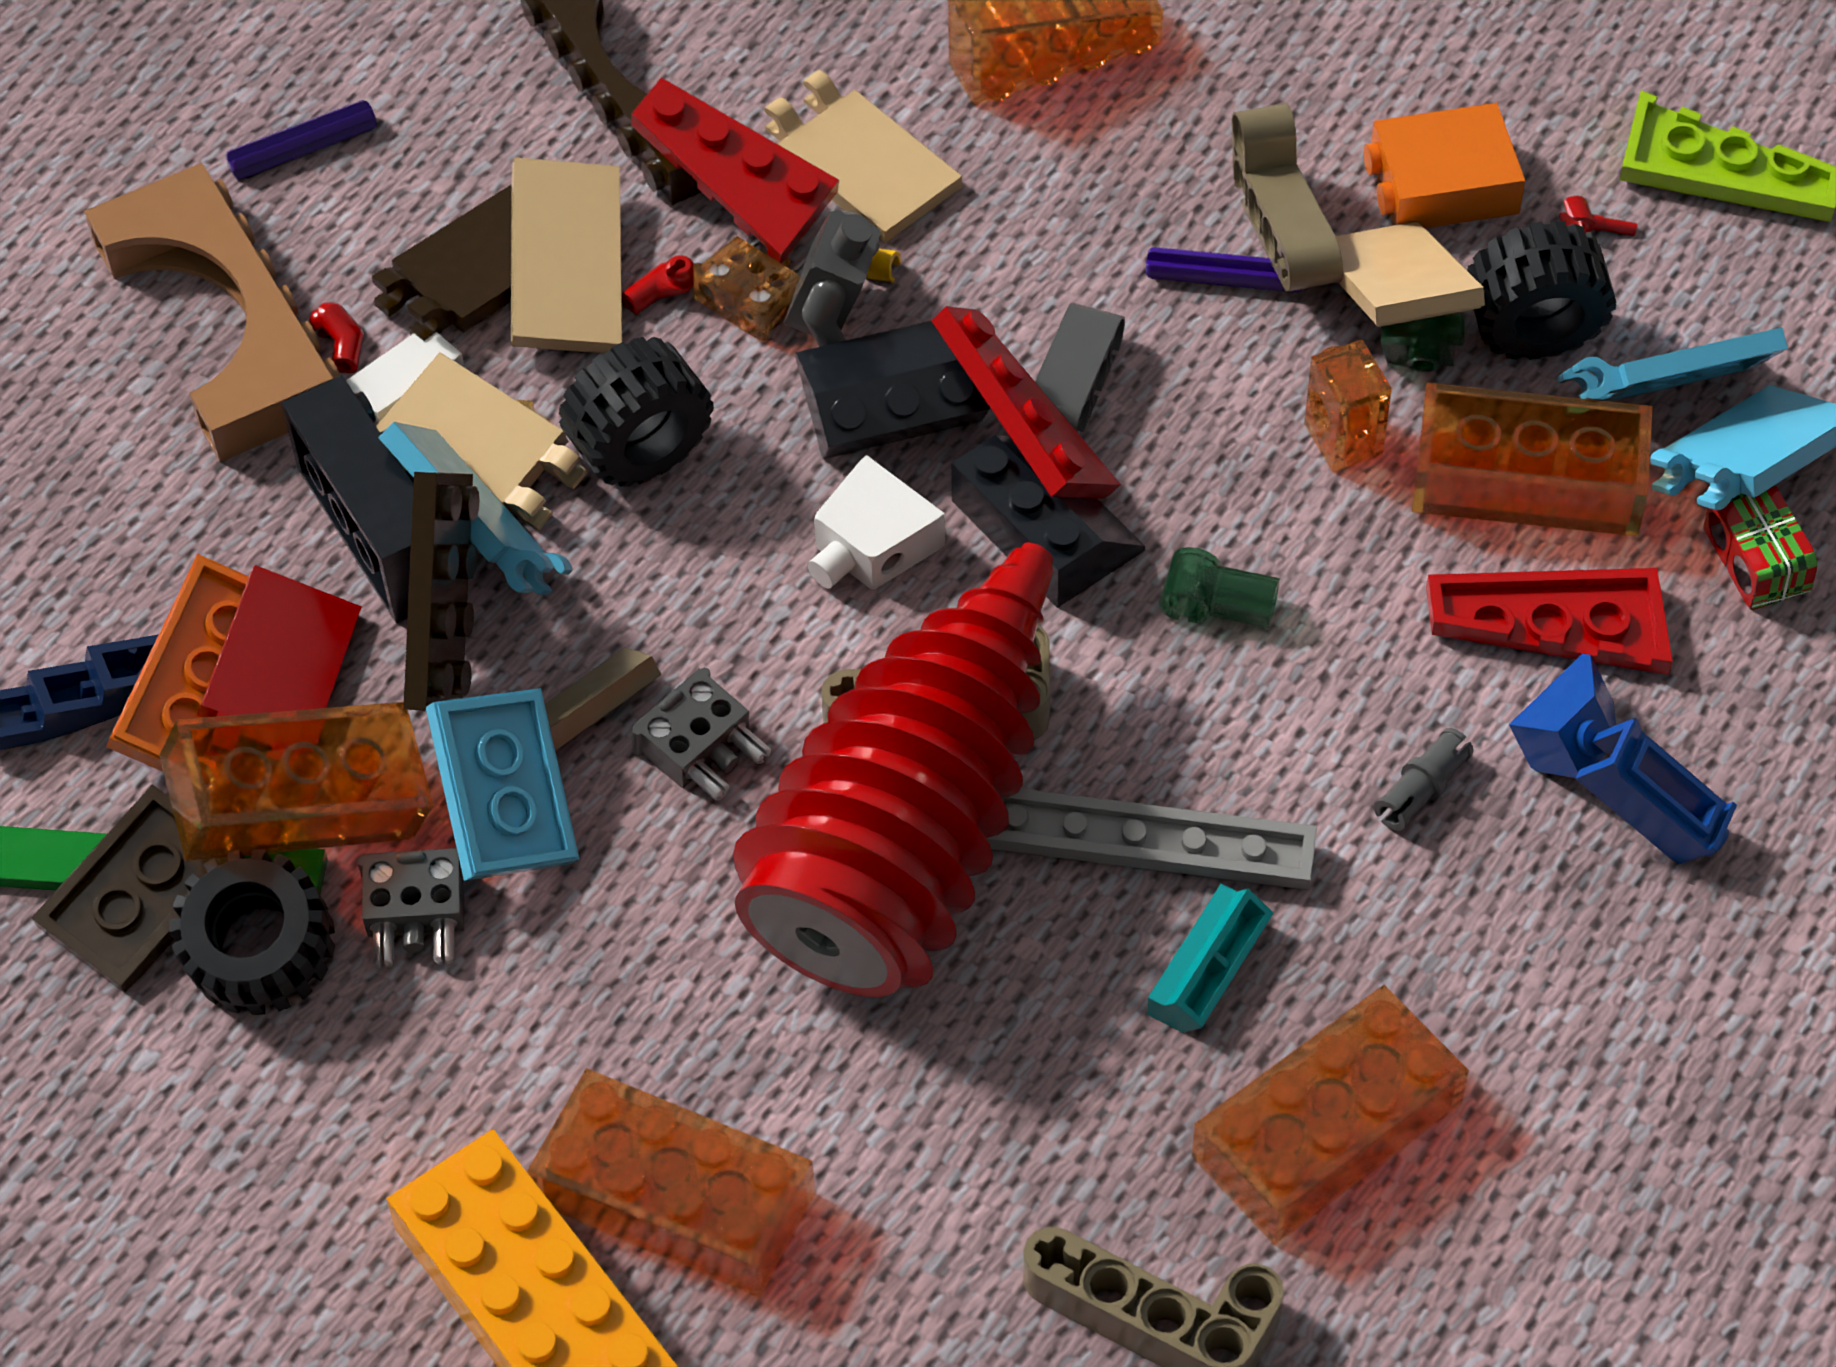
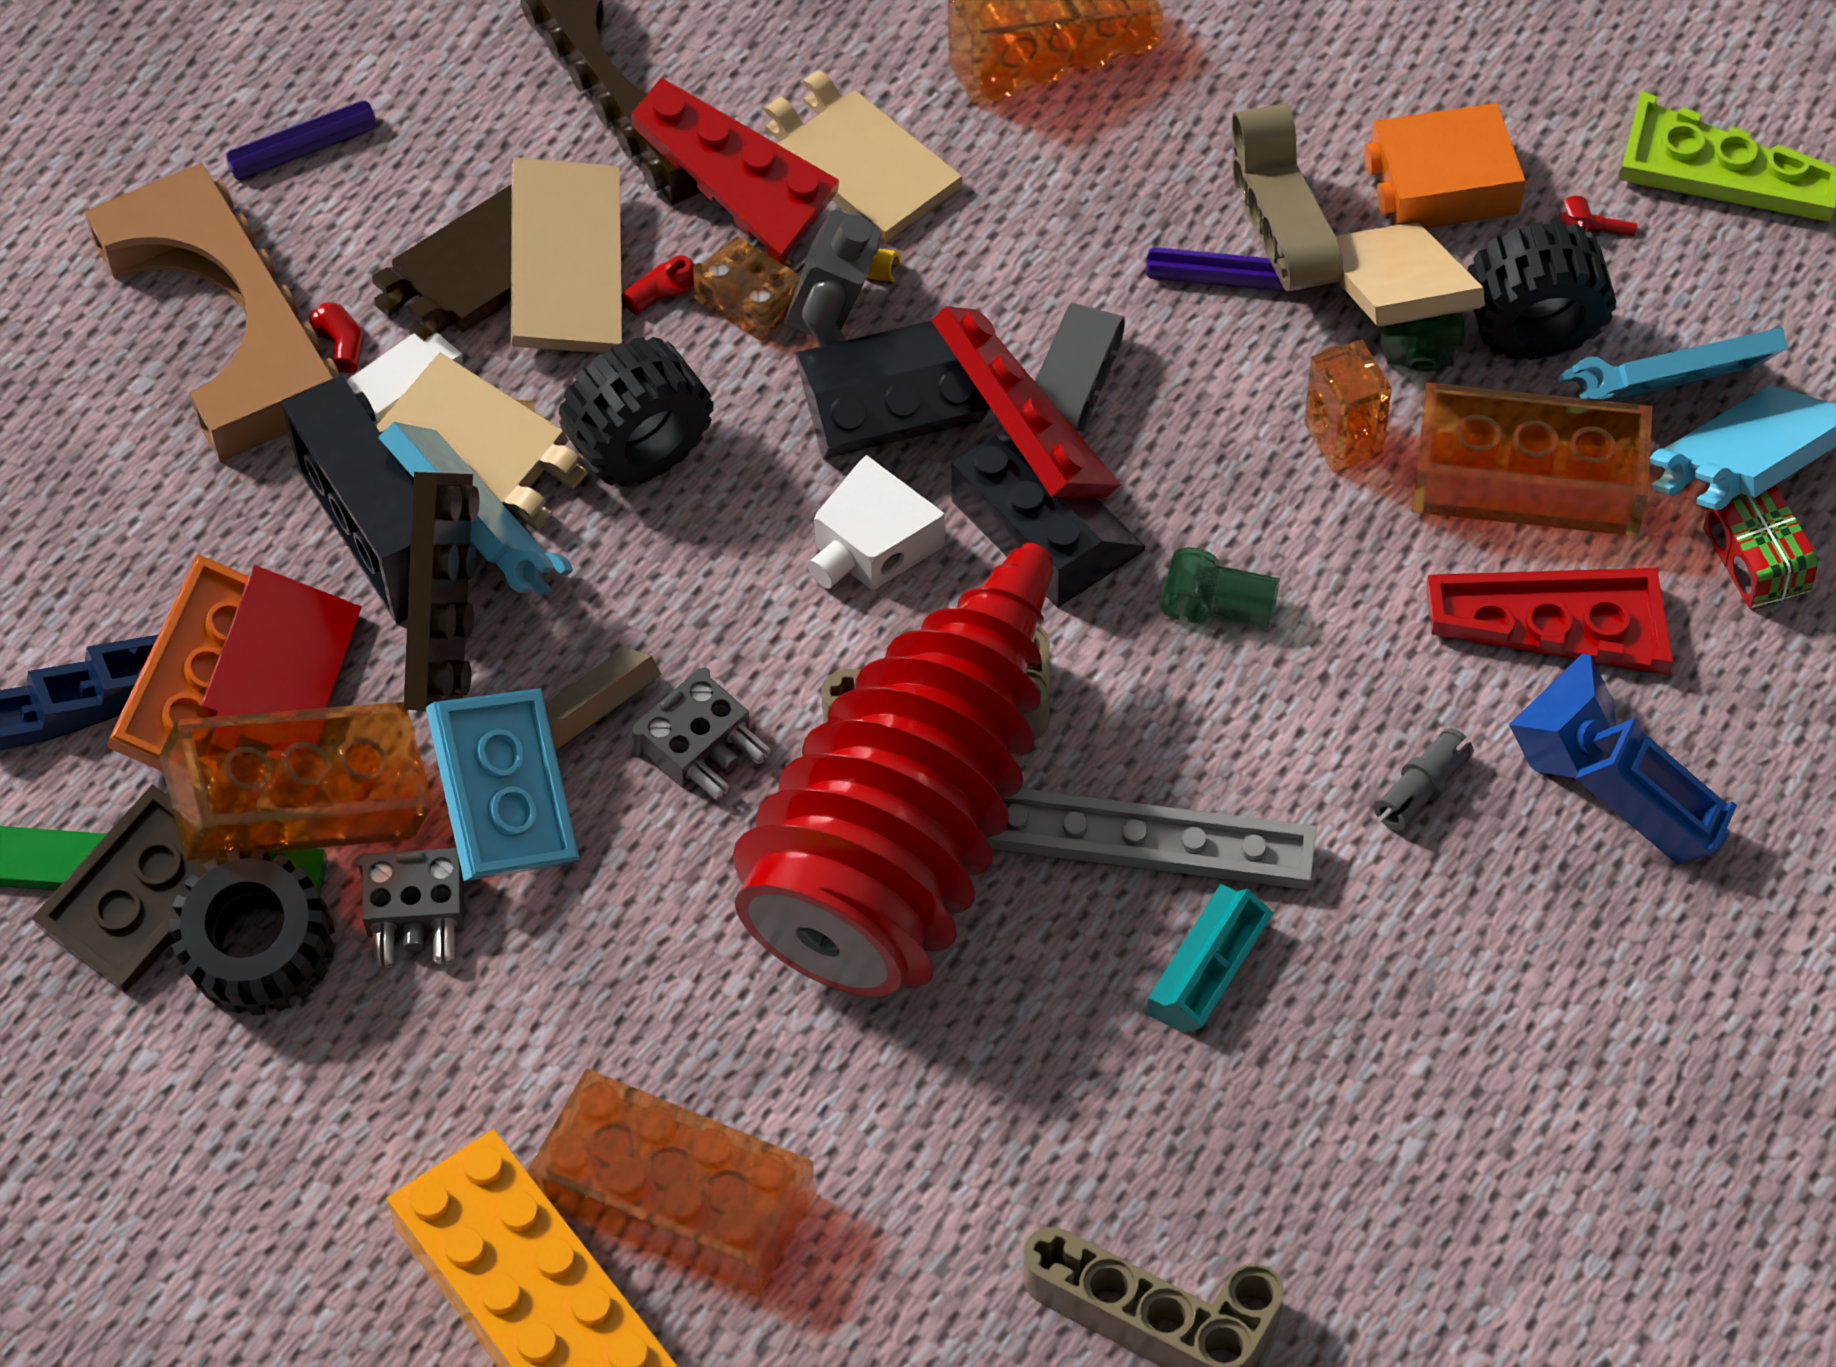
clear orange brick [1192,985,1469,1246] -> none

